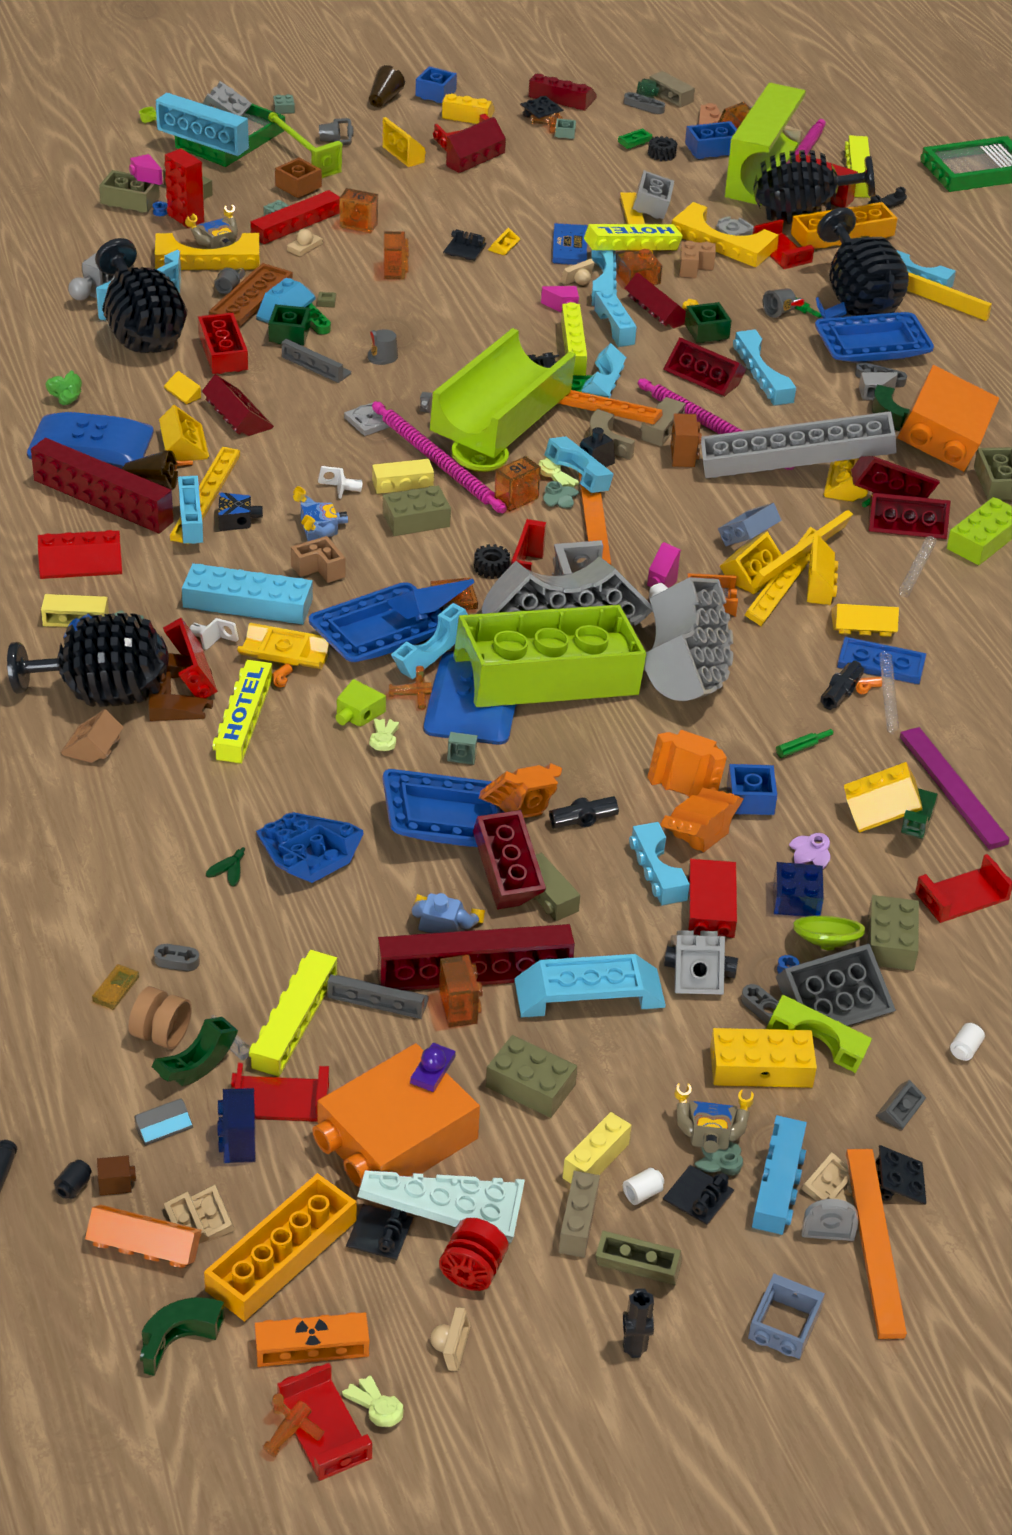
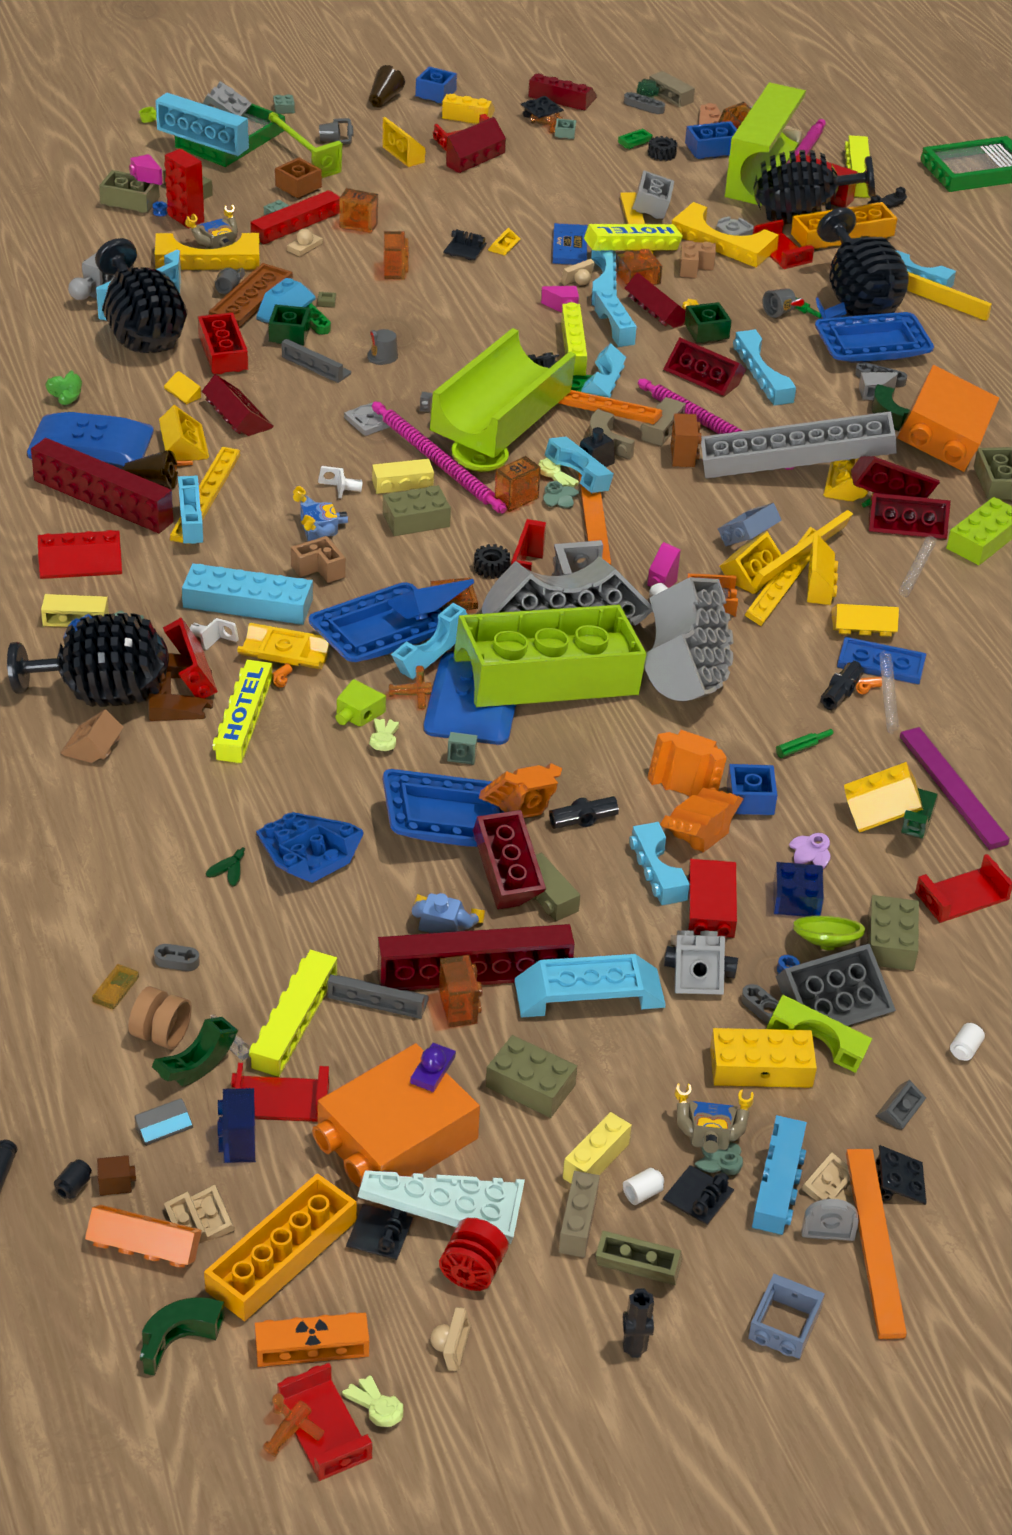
black torso [218,493,263,531] -> none

